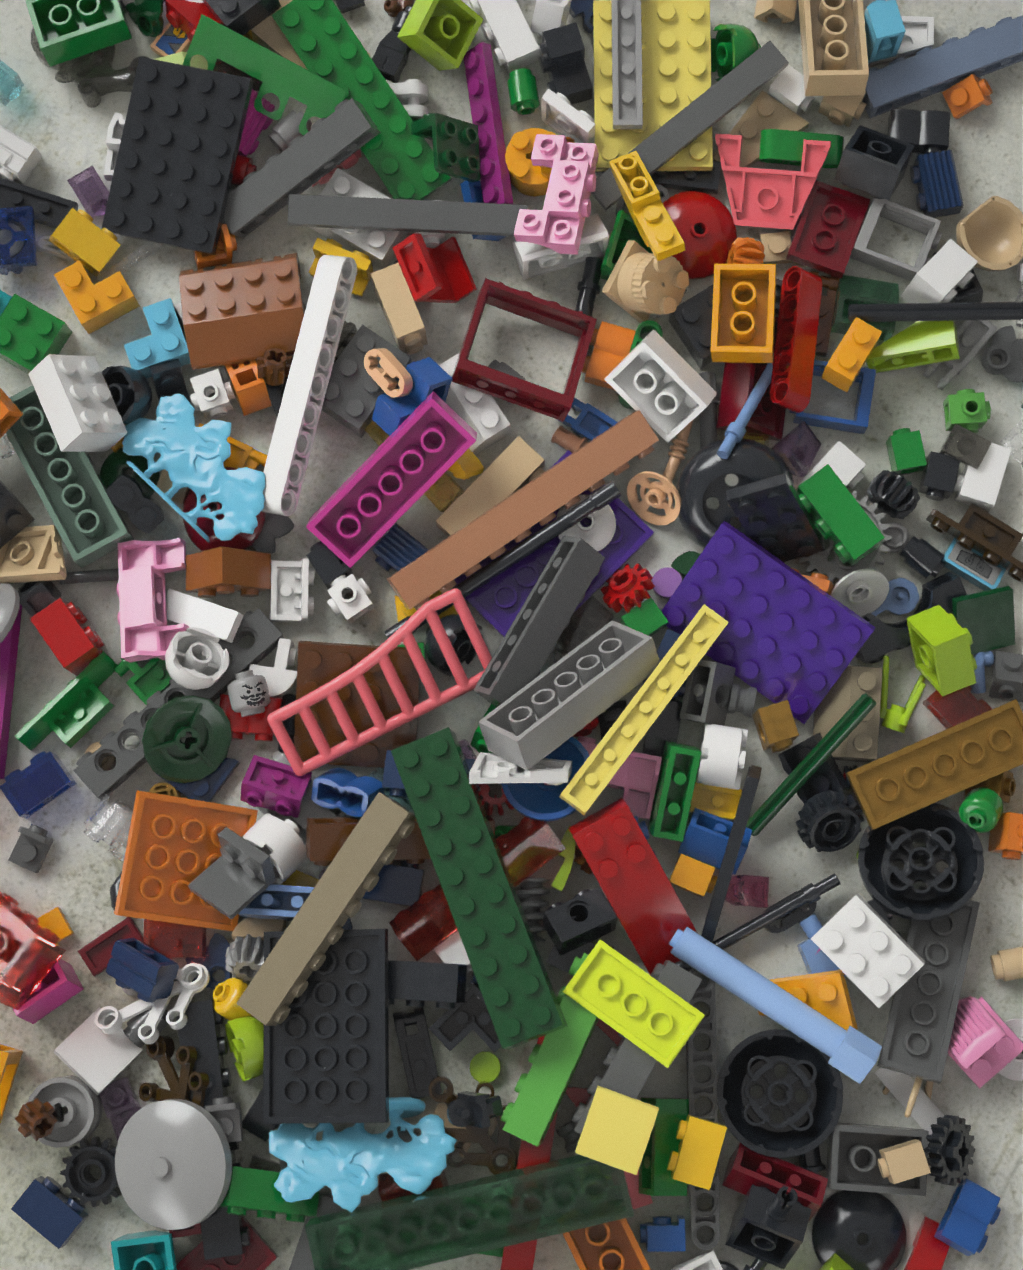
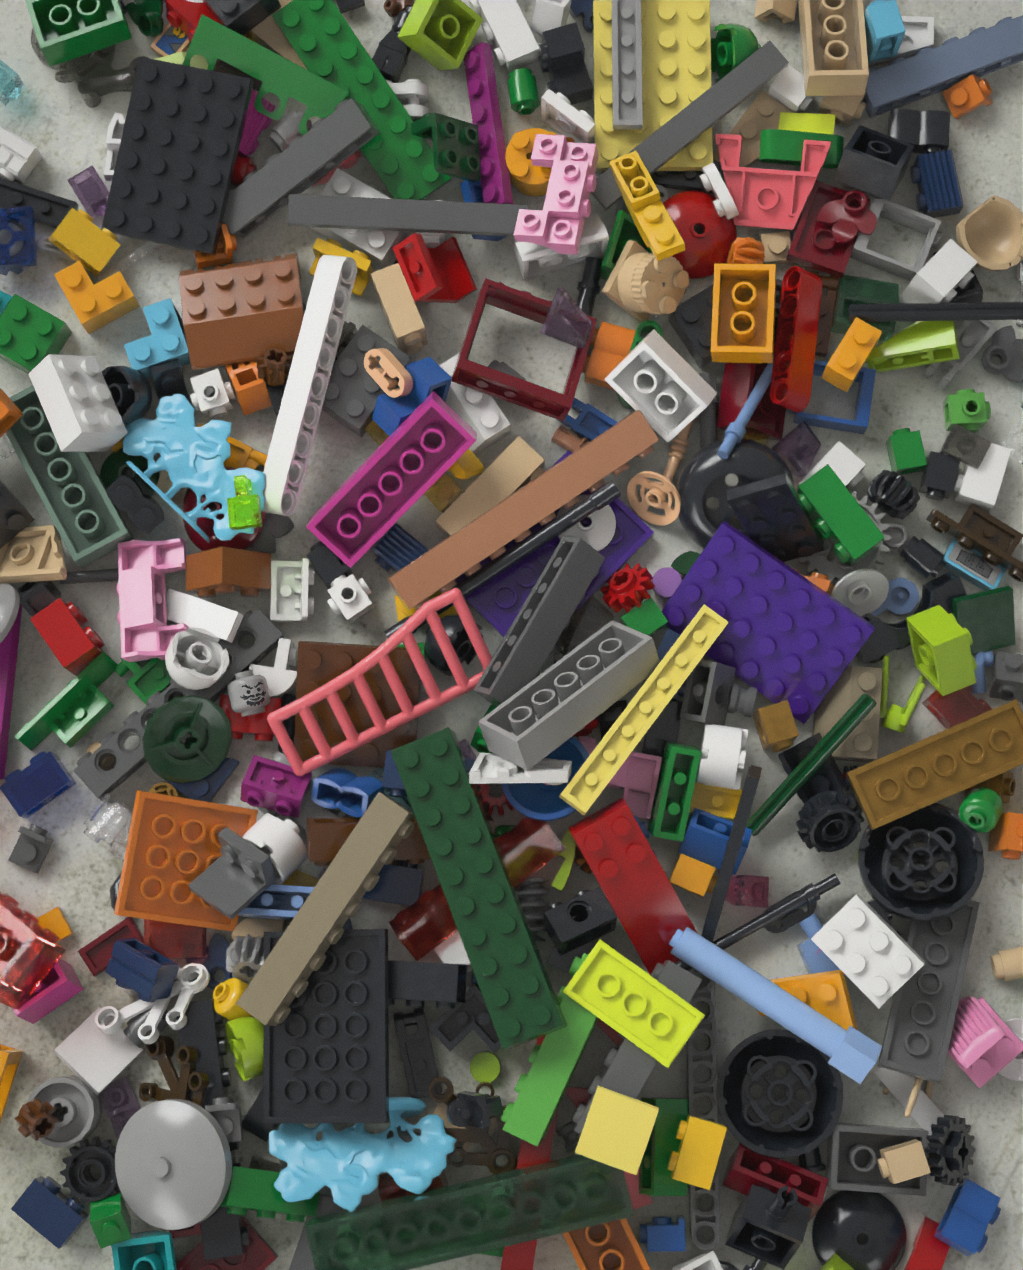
none -> green brick [90,1192,131,1249]
none -> clear neon green plate [227,474,262,531]
none -> clear purple slope [540,287,593,348]
none -> white plate [699,163,739,220]
none -> neon yellow sticker [778,112,836,135]
none -> dark red plate [817,190,877,244]

